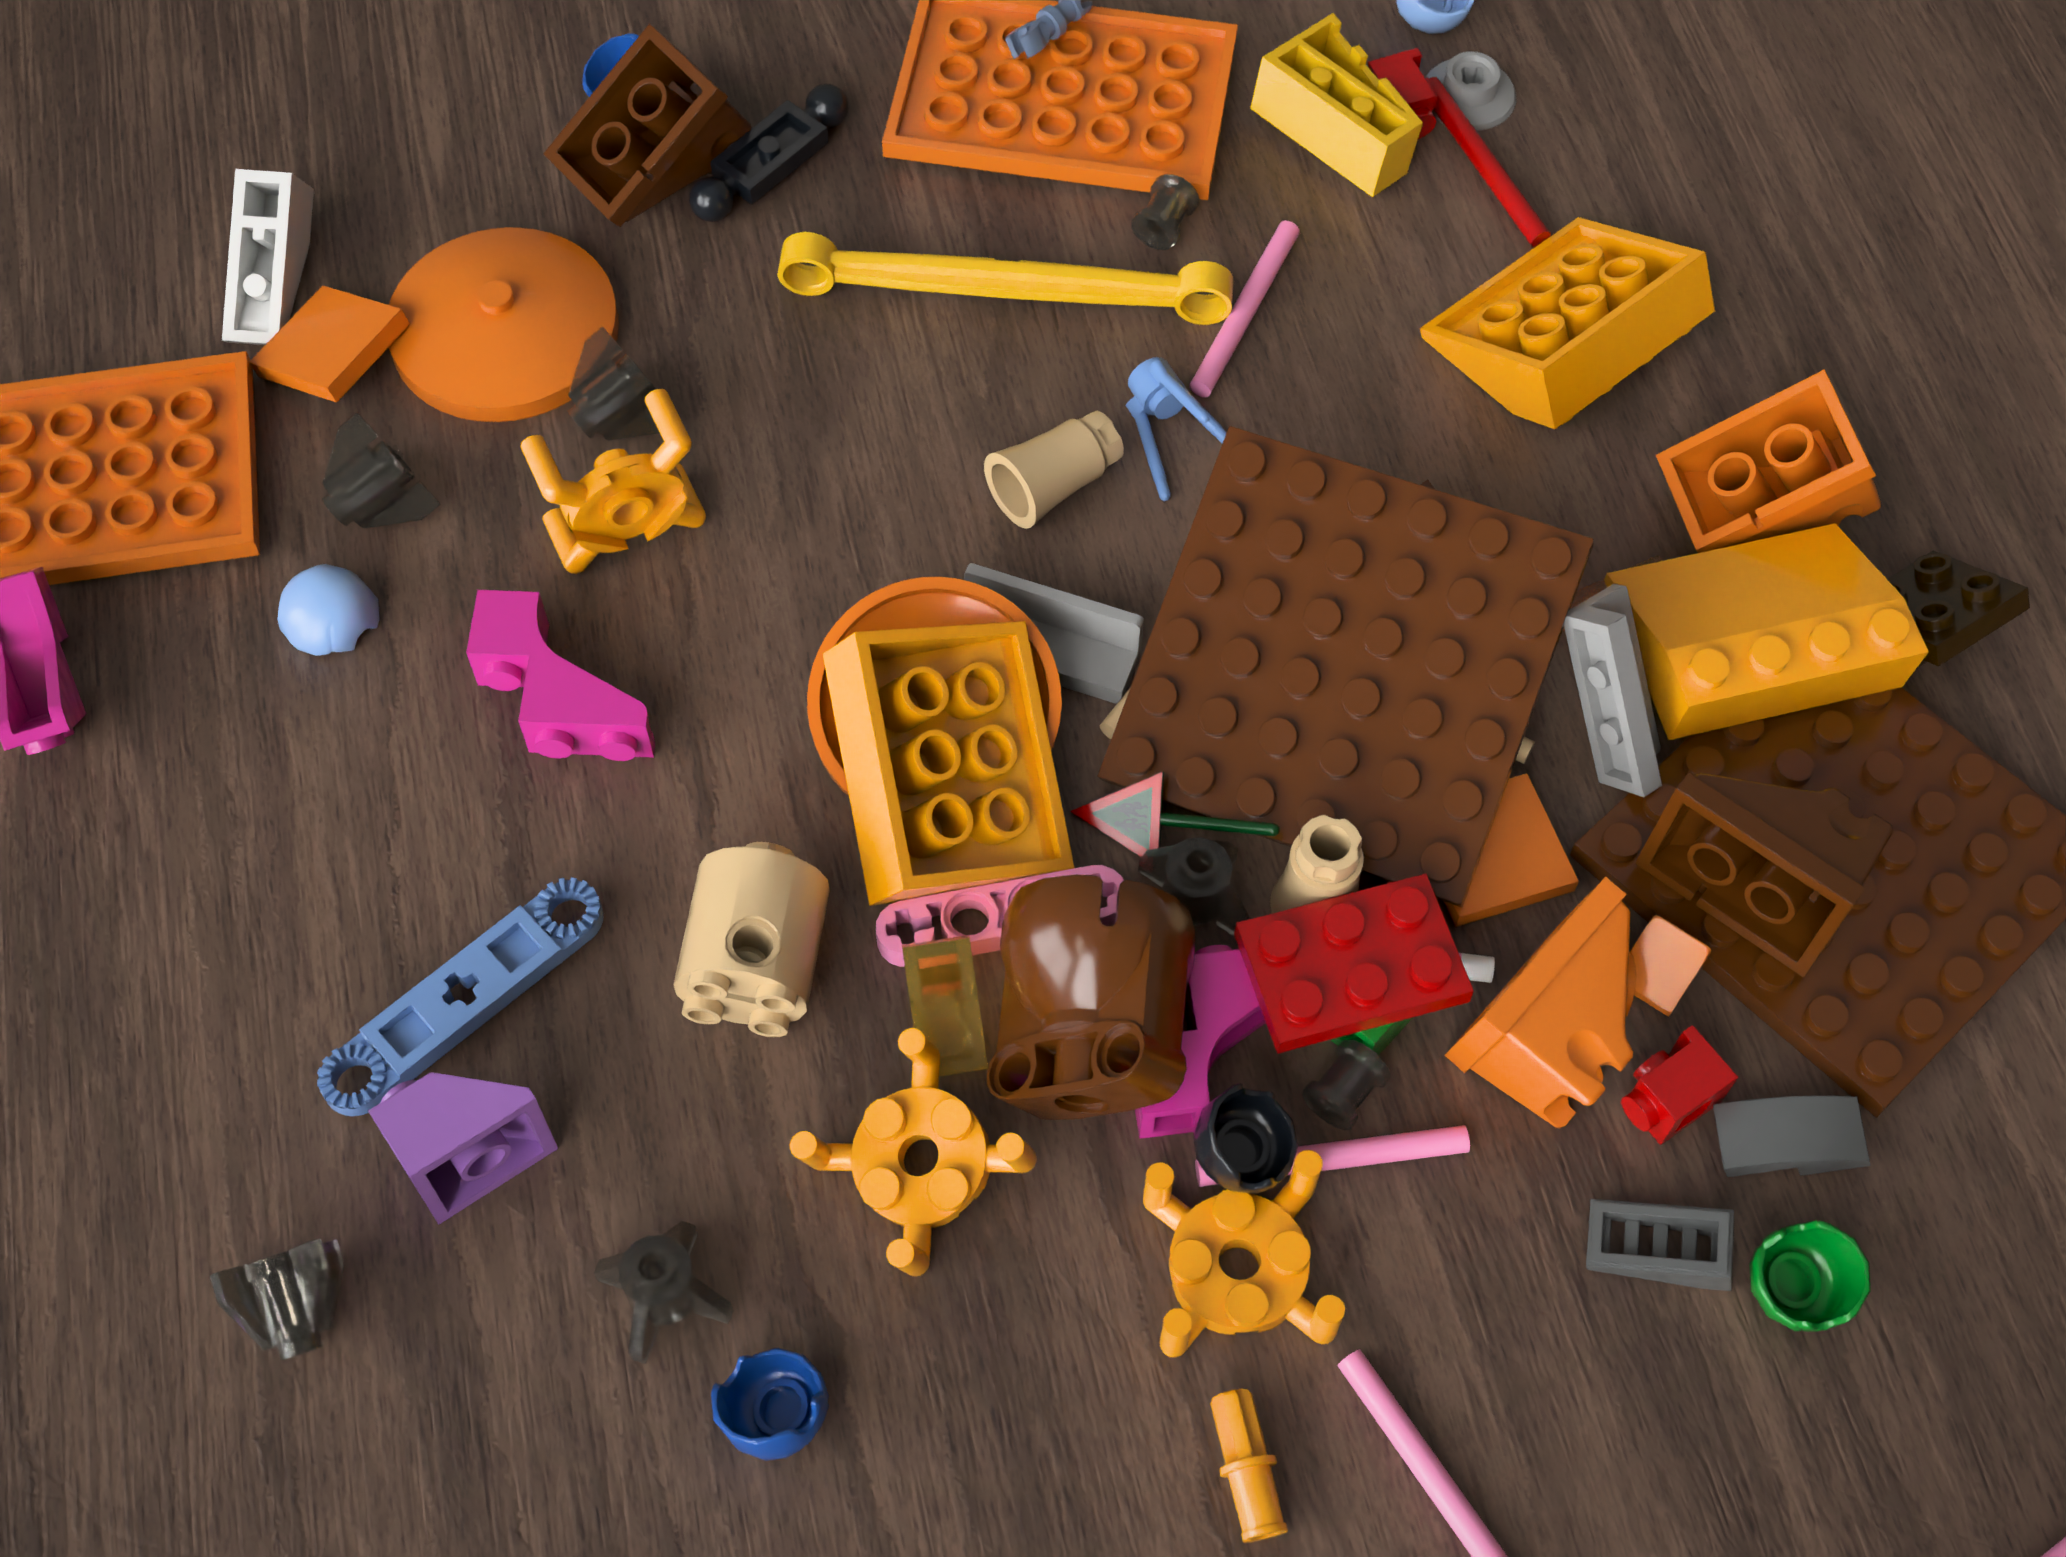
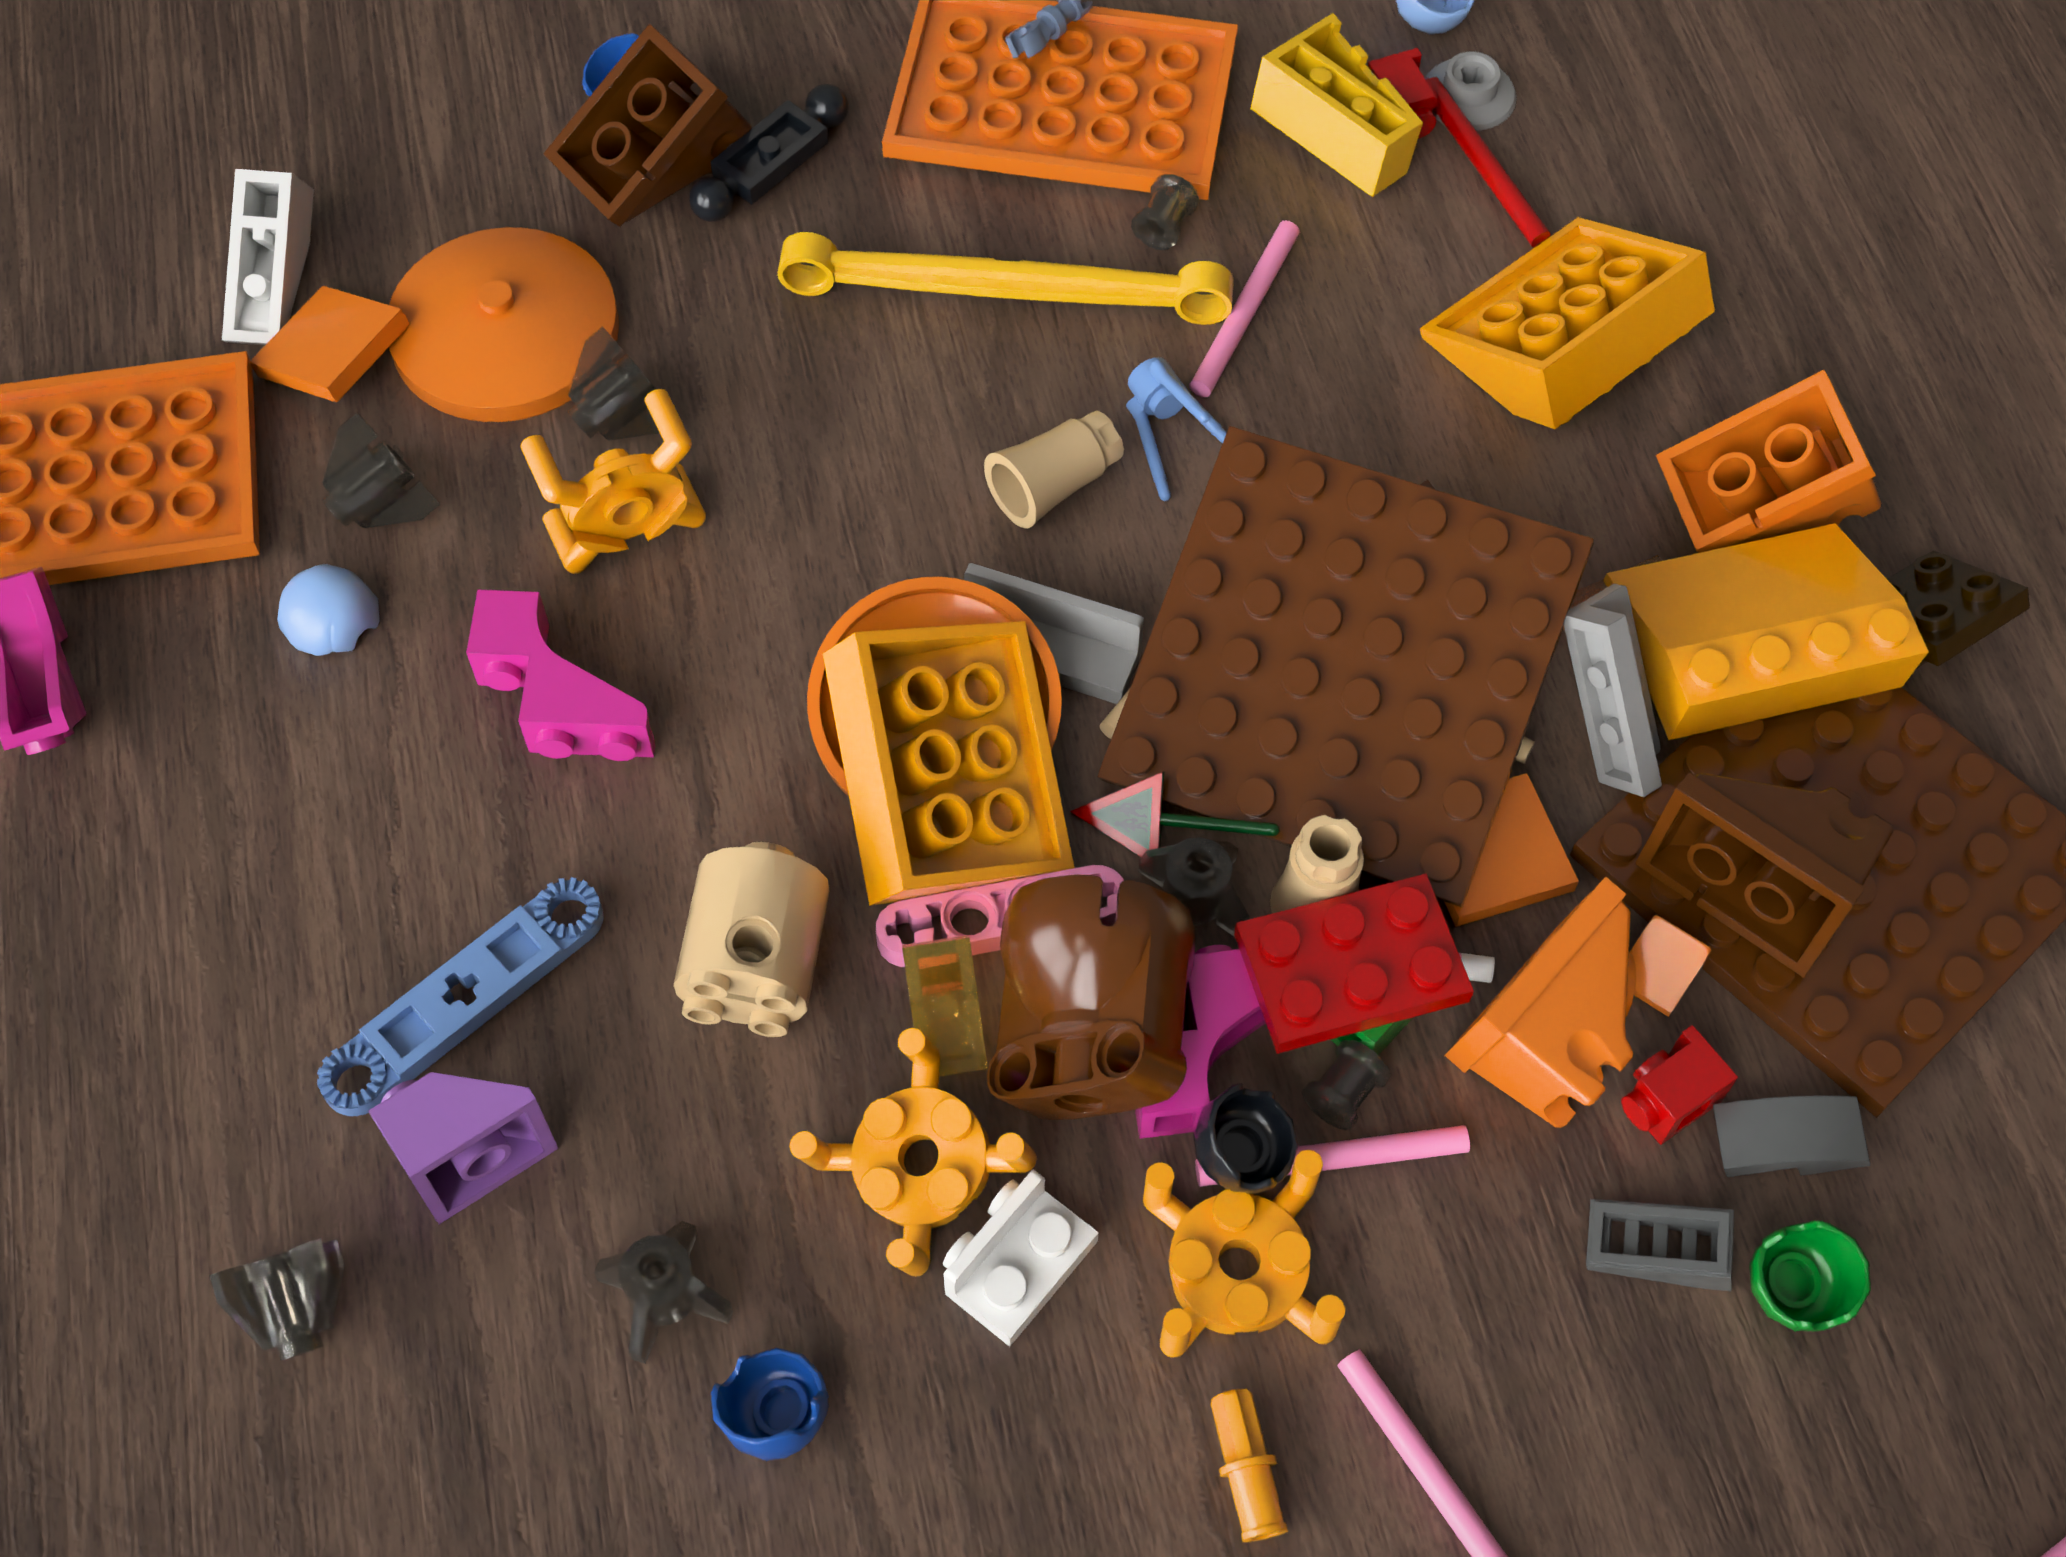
none -> white bracket [943,1169,1099,1347]

